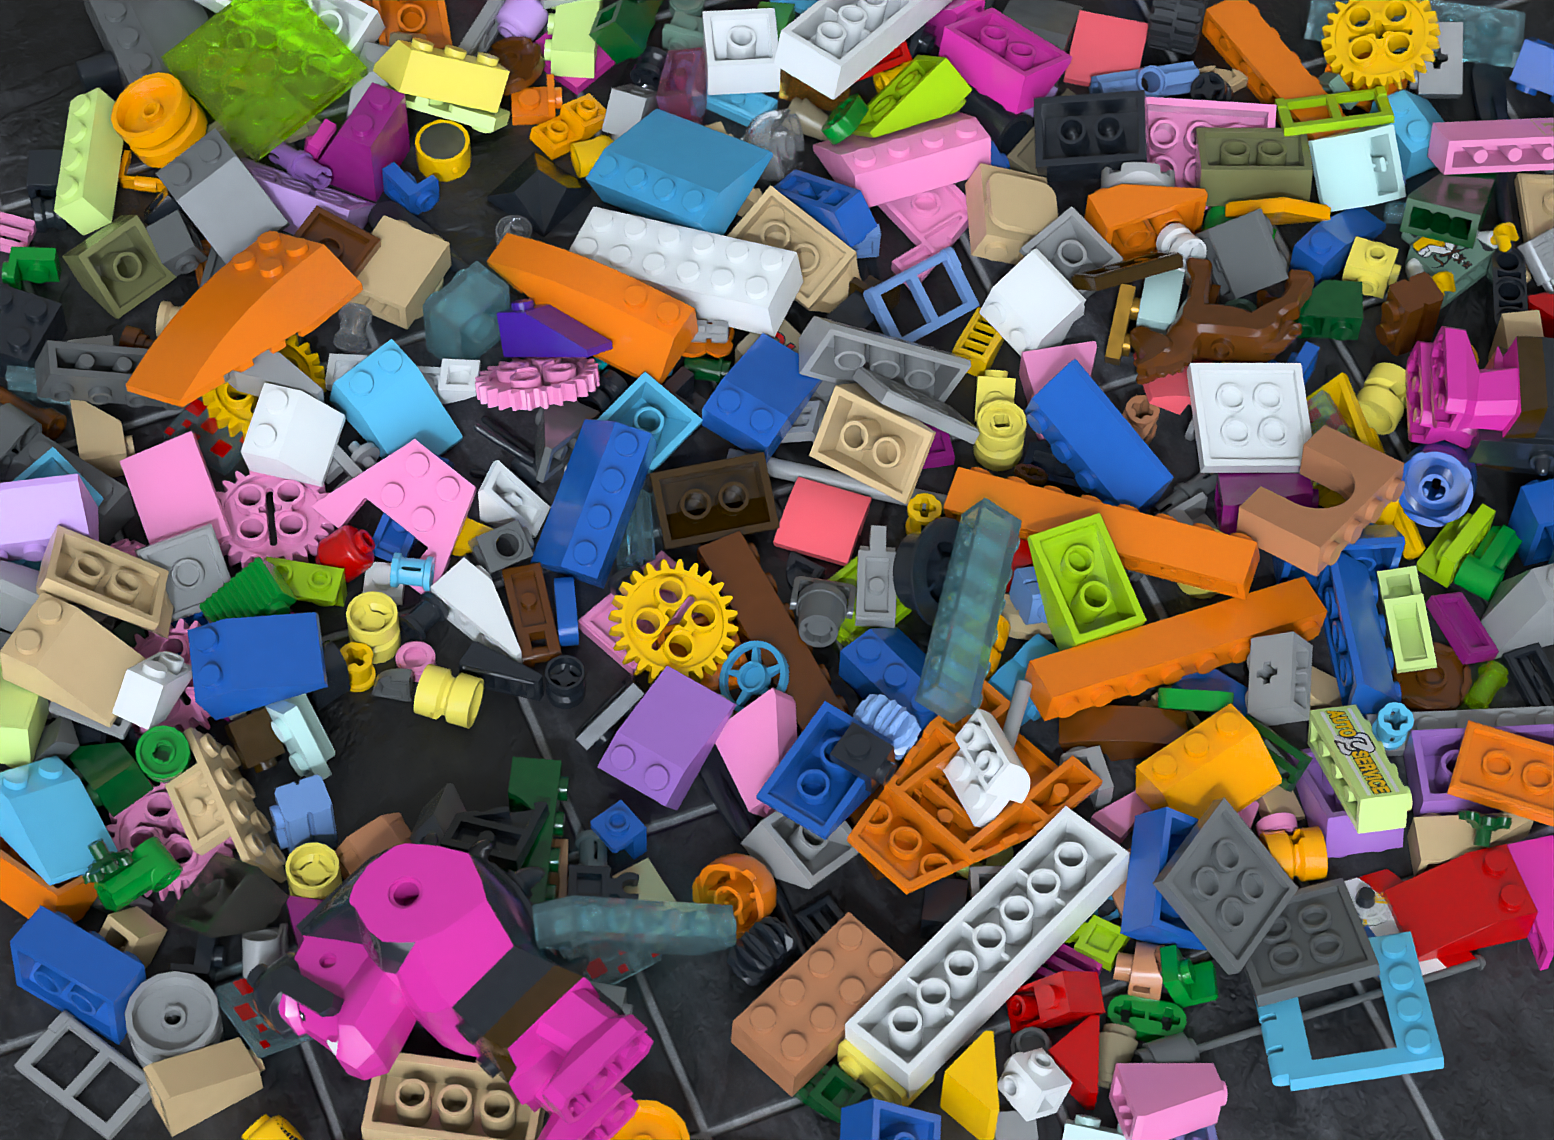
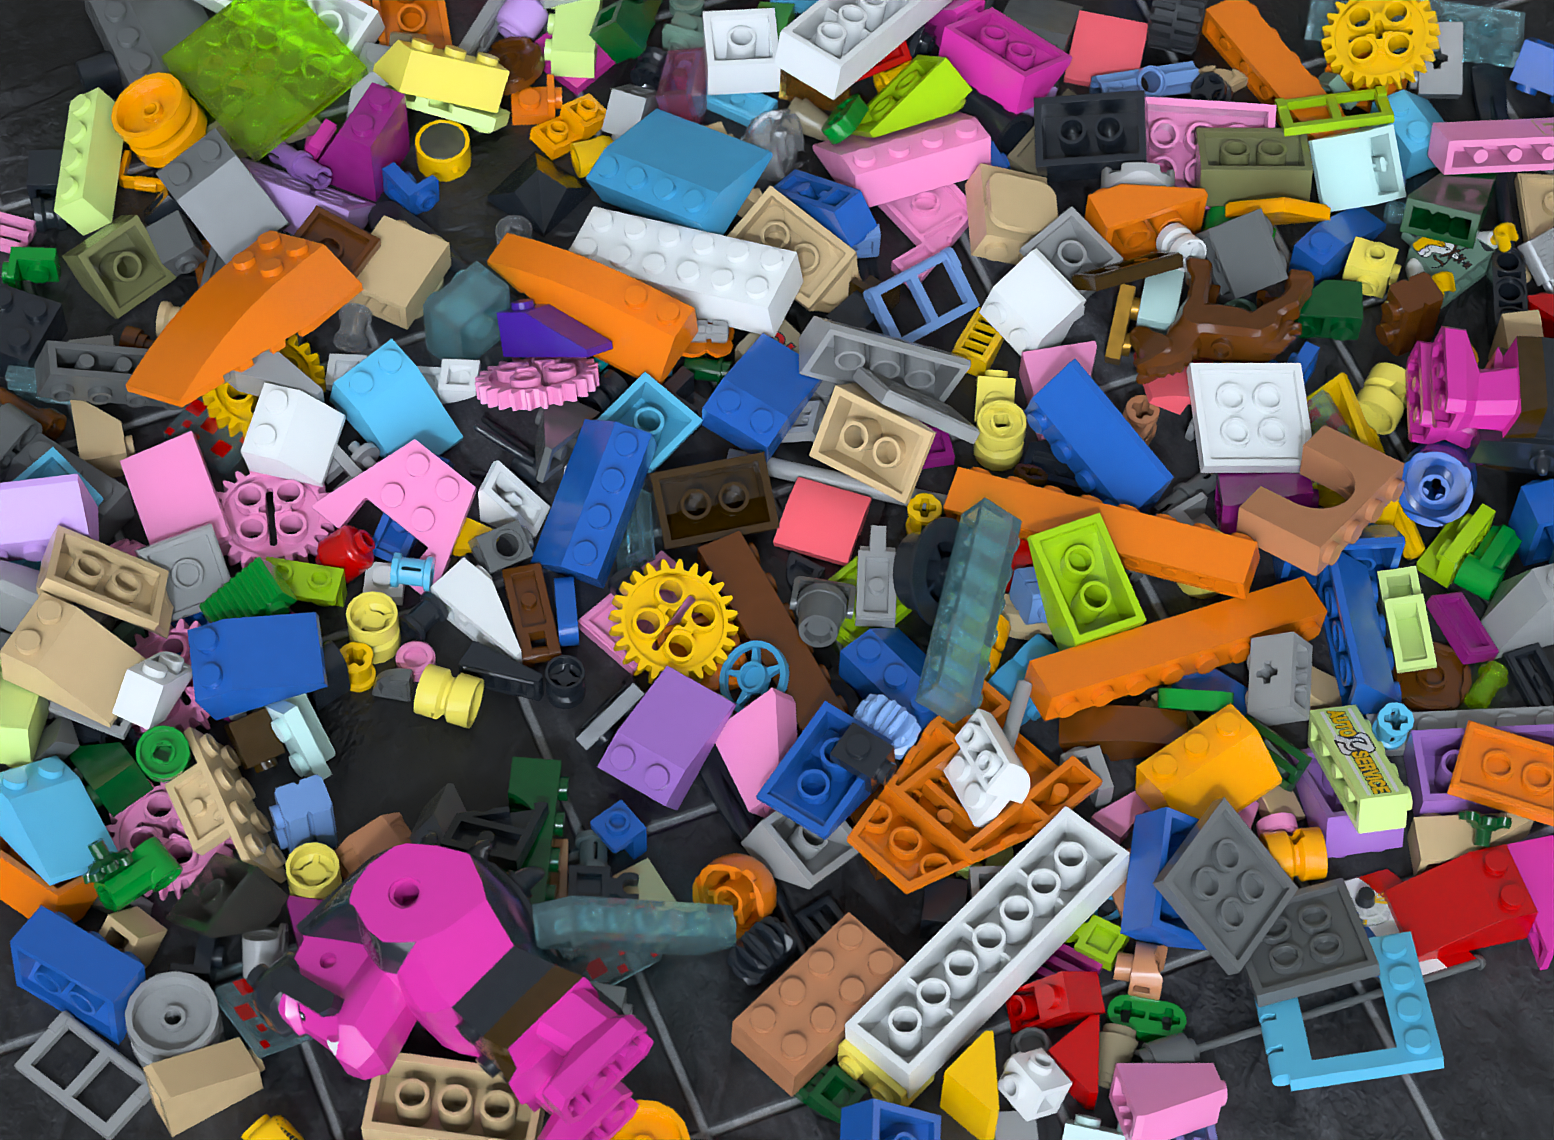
green bracket [1160,944,1218,1008] -> none

